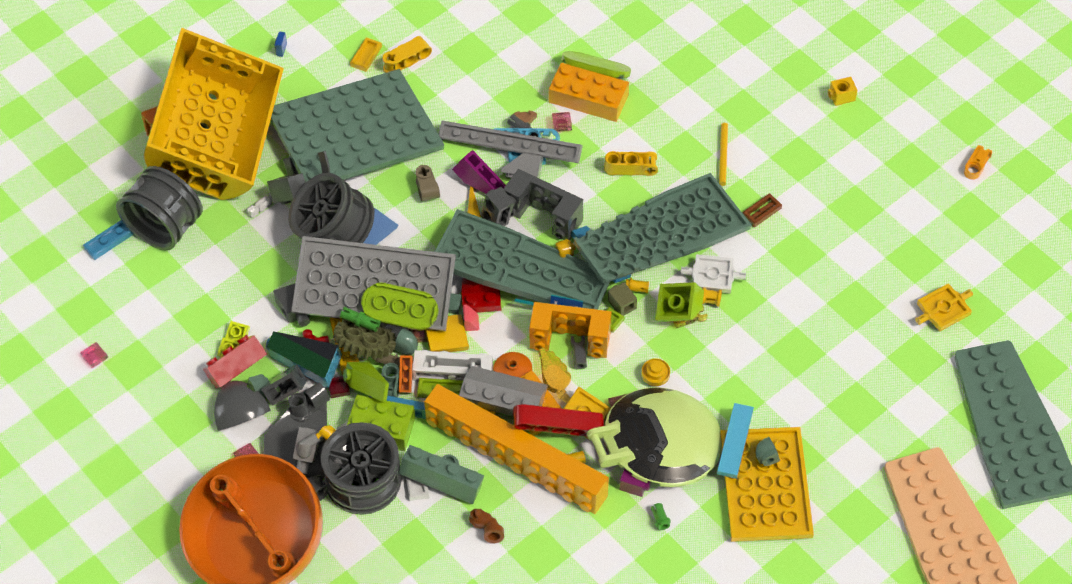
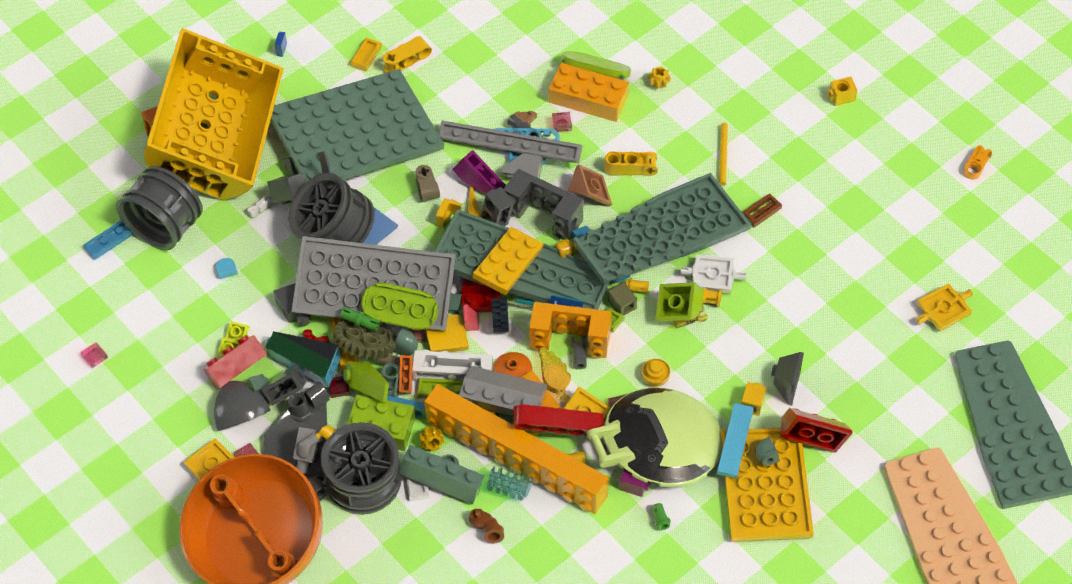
none -> yellow plate [184,438,234,480]
none -> medium azure tile [216,258,238,279]
none -> yellow gear [419,425,445,452]
none -> yellow bracket [436,198,462,228]
none -> yellow plate [472,227,544,295]
none -> clear light blue piece [487,466,533,501]
none -> black bush [491,297,509,333]
none -> nougat slope [568,164,612,206]
none -> yellow gear [648,66,671,89]
none -> yellow brick [741,382,766,416]
none -> dark grey slope [771,352,804,406]
none -> red slope [780,408,853,453]

